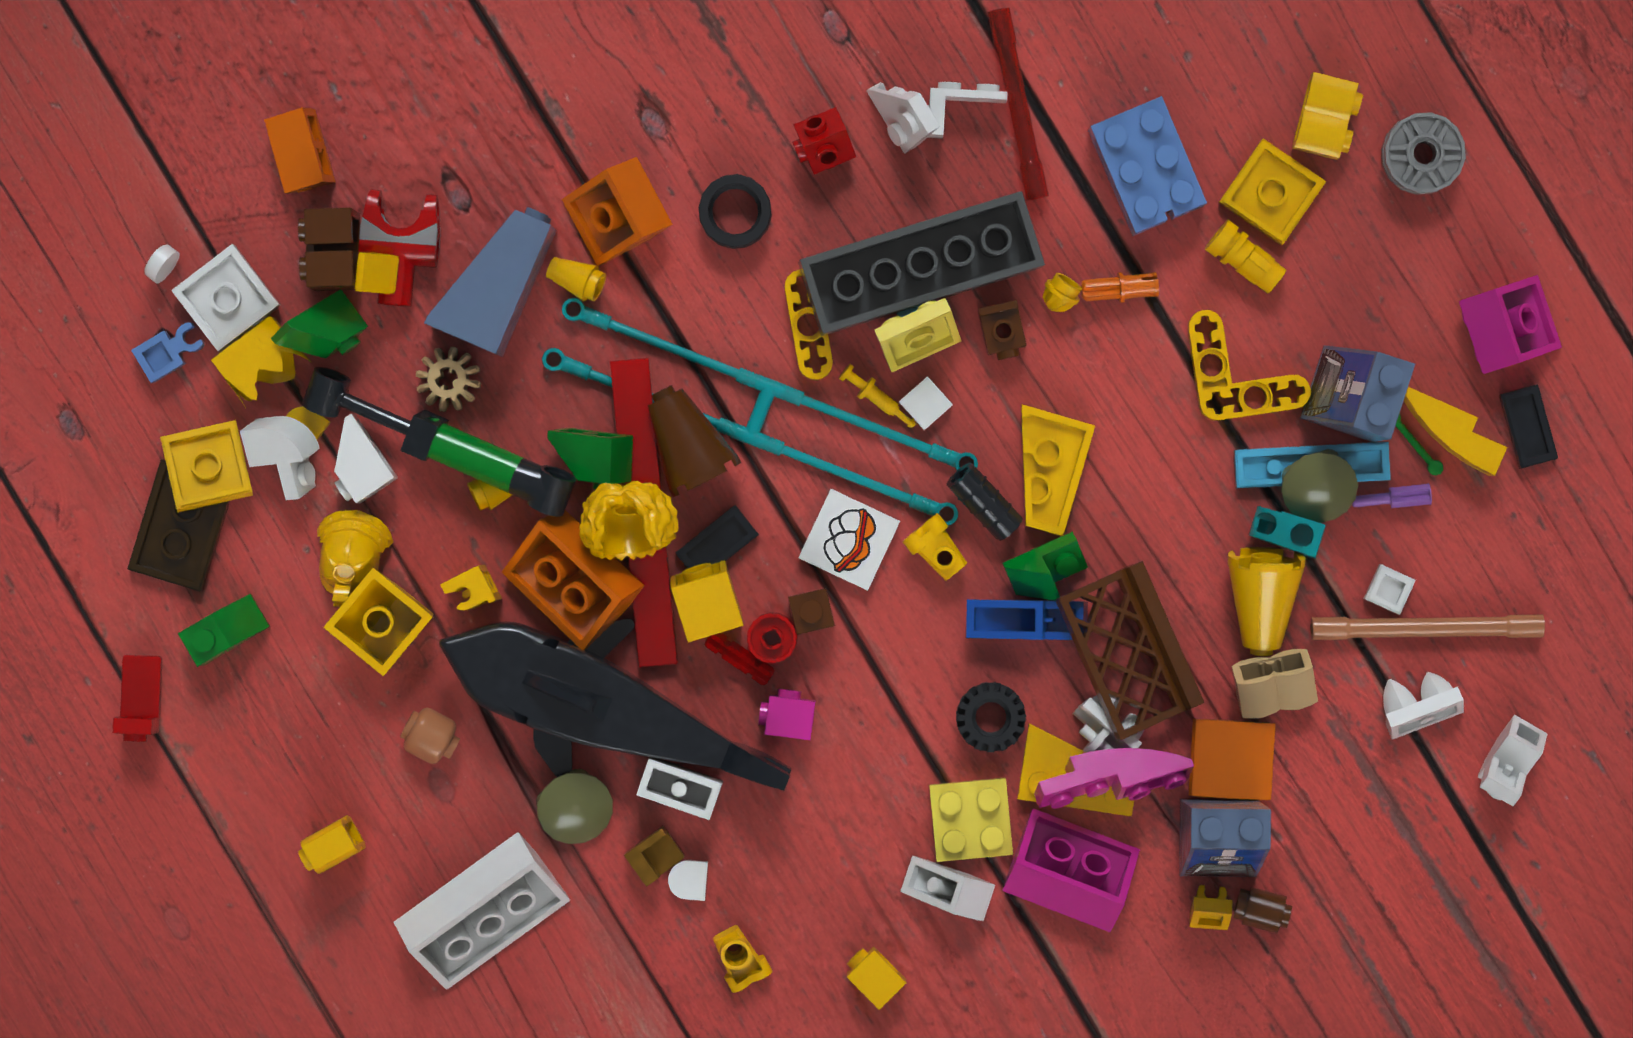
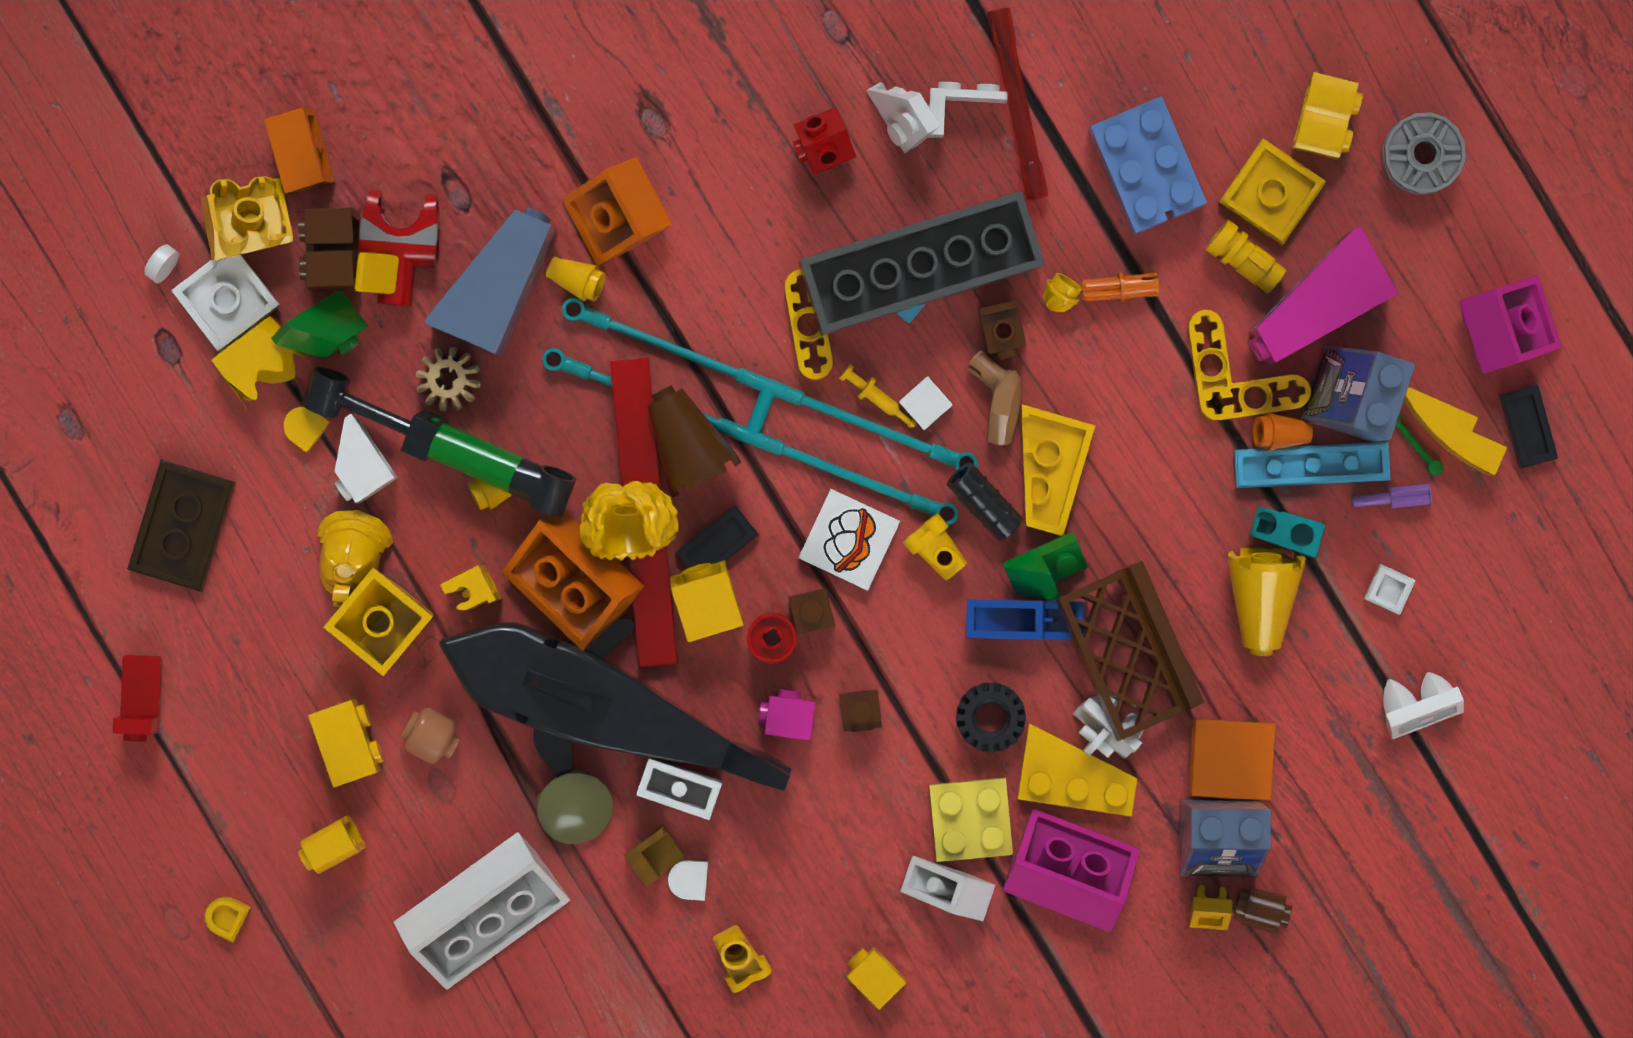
medium blue plate [131,322,205,384] -> none
yellow tile [160,420,253,512] -> none
green slope [178,594,270,667] -> none
white brick [240,416,320,500] -> none
green slope [547,428,633,489] -> none
black tyre [698,174,772,249] -> none
red axle [704,632,775,685] -> none
light yellow plate [874,298,962,372] -> none
dark pink slope [1034,748,1194,809] -> none
tan brick [1232,649,1318,718] -> none
olive dish [1281,449,1358,523] -> none
nougat piece [1311,614,1545,640] -> none
white brick [1478,715,1548,806] -> none
none -> yellow slope [201,176,293,261]
none -> yellow tile [205,897,251,943]
none -> yellow brick [308,698,384,788]
none -> reddish brown brick [839,689,882,732]
none -> medium nougat arm [966,350,1022,445]
none -> dark pink slope [1248,226,1398,365]
none -> orange cone [1252,413,1313,451]

